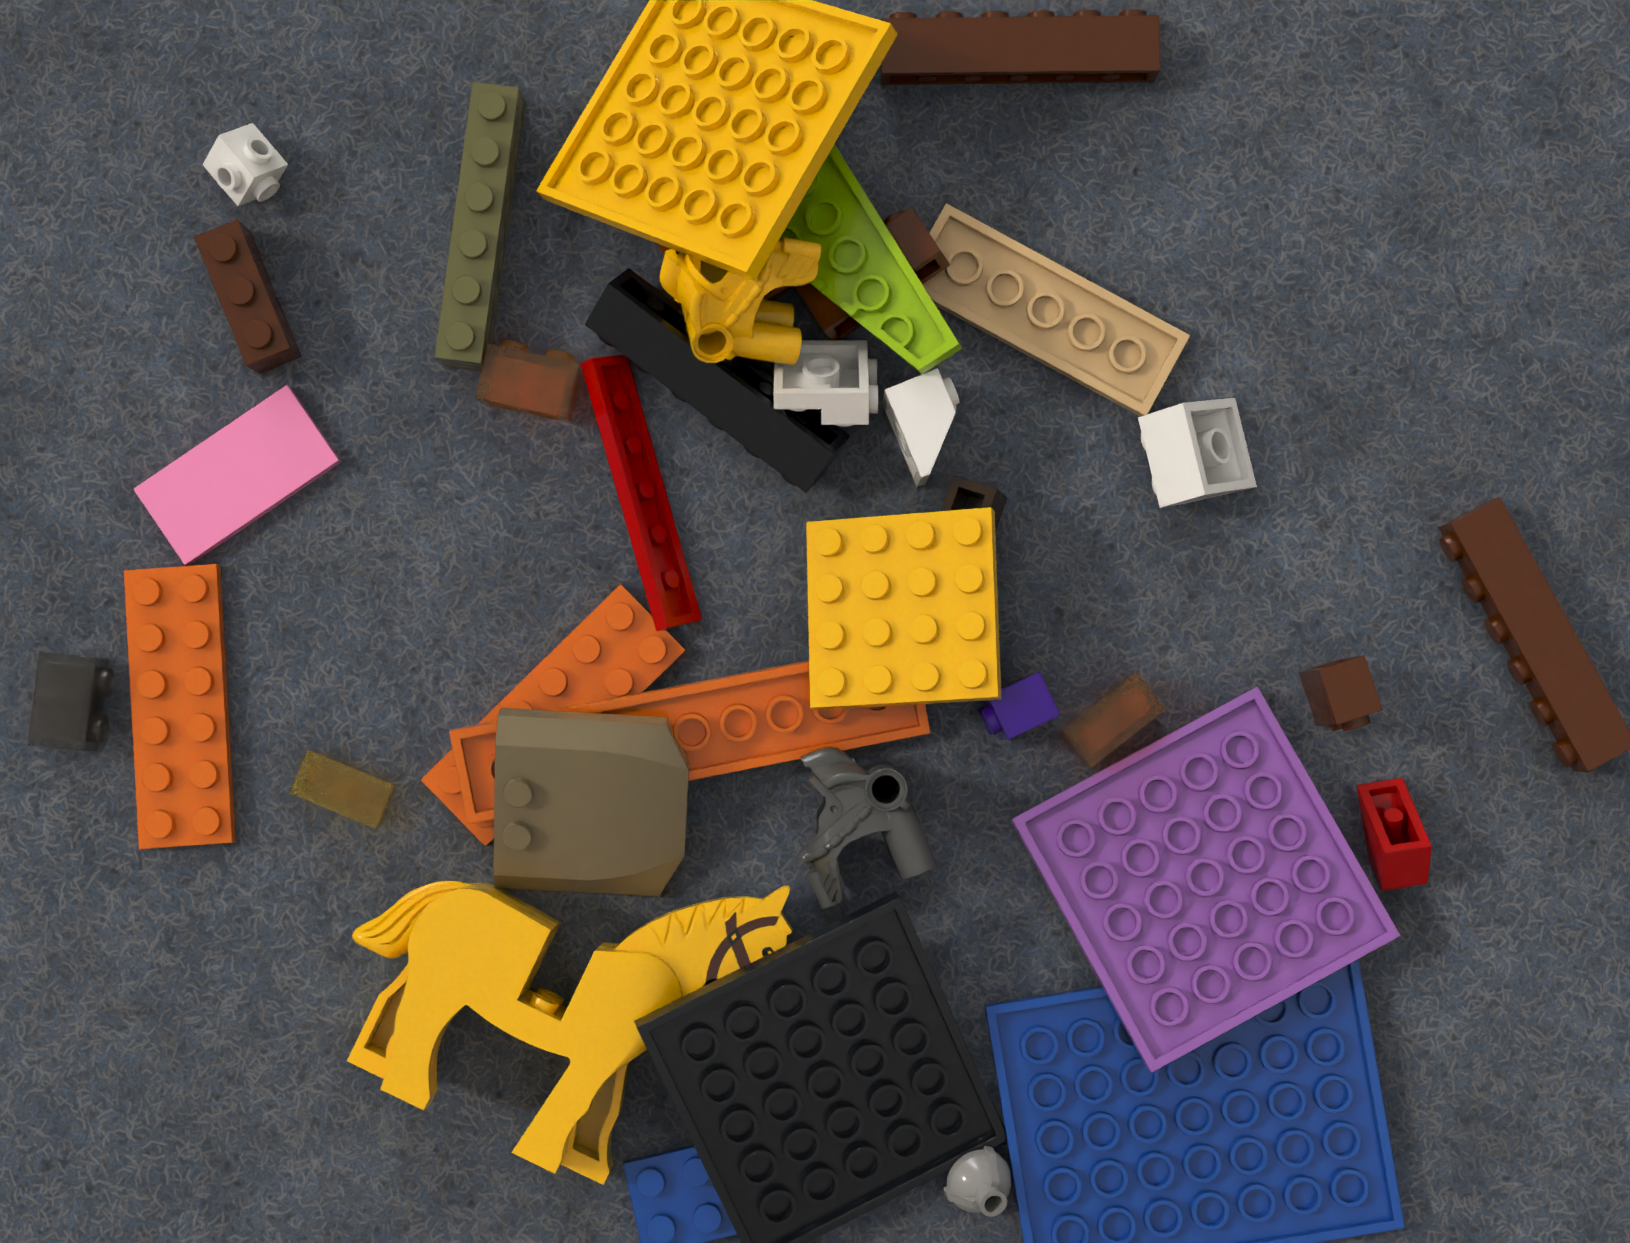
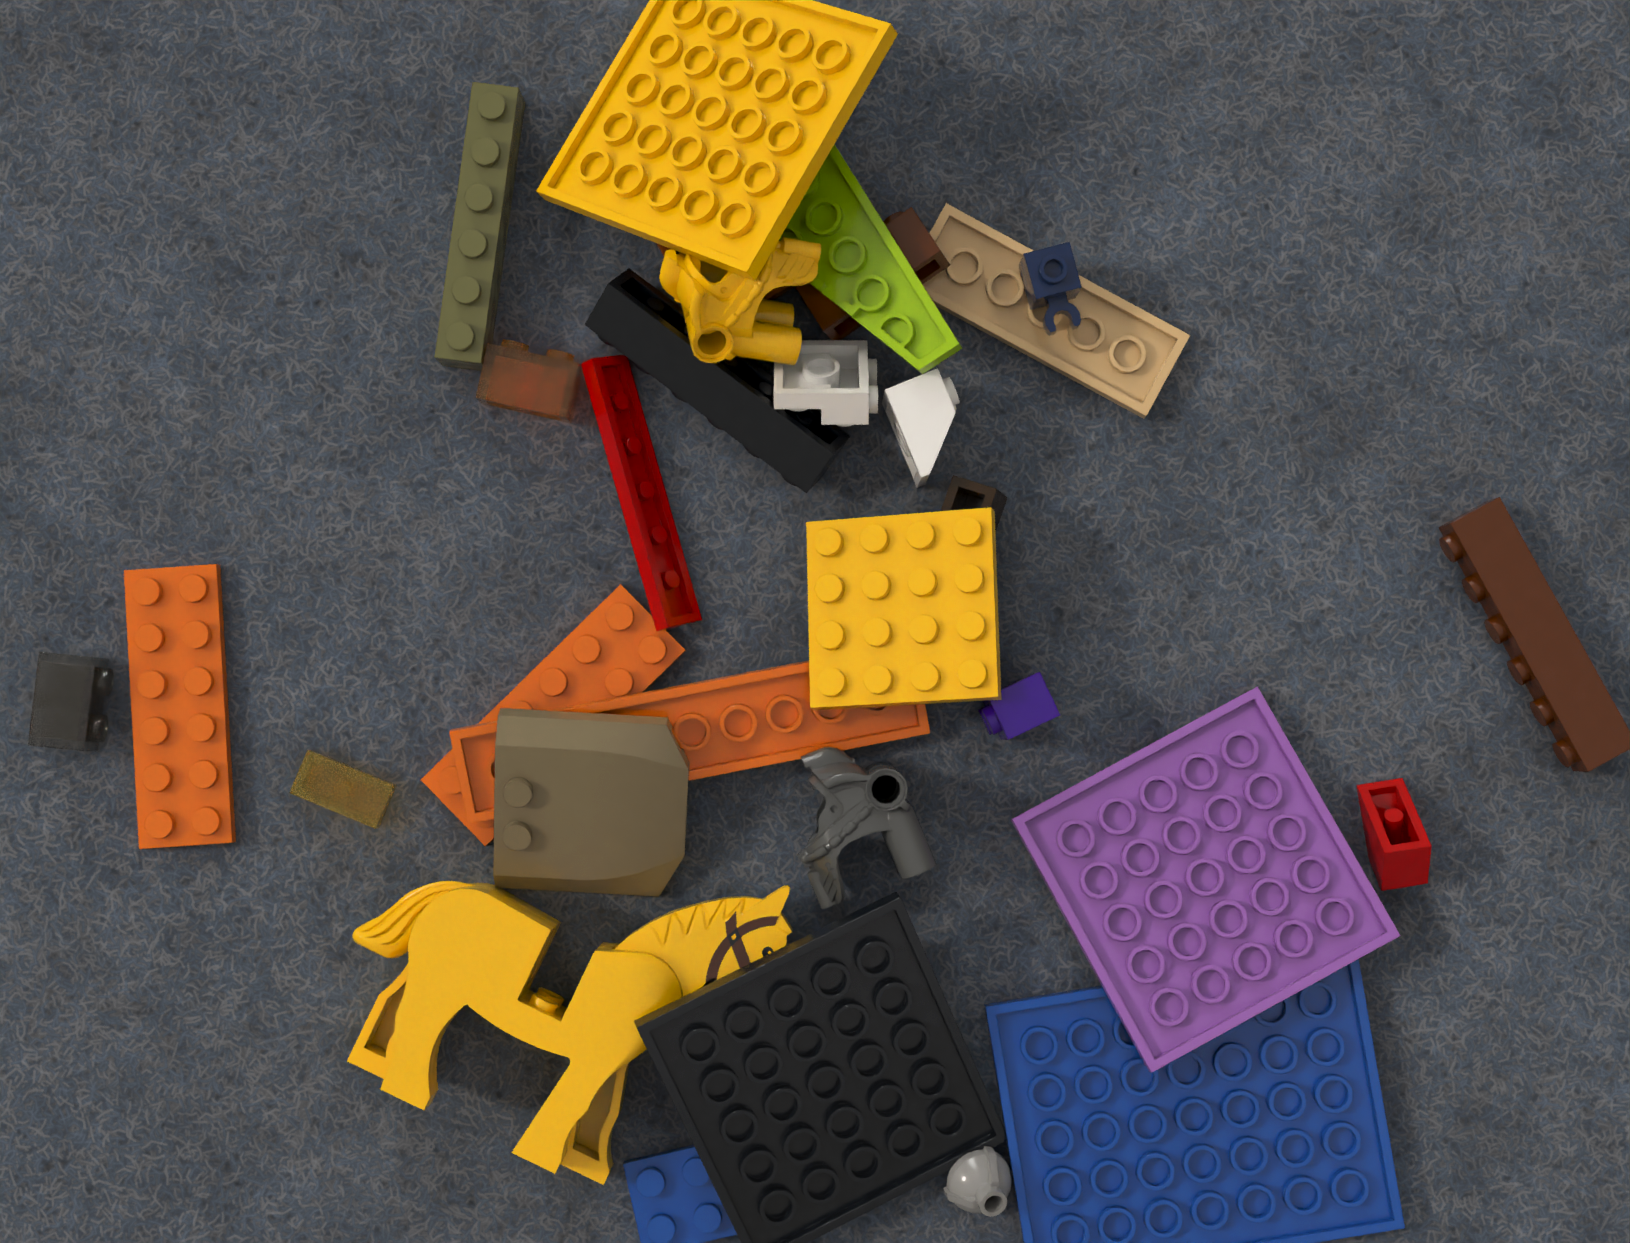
bright pink tile [133,385,341,566] -> none
reddish brown brick [194,219,302,374] -> none
white brick [203,123,288,206] -> none
reddish brown brick [880,9,1160,85] -> none
clear orange brick [1057,672,1166,768] -> none
white slope [1138,398,1257,508] -> none
reddish brown brick [1299,655,1383,731] -> none
none -> dark blue brick [1019,242,1082,336]

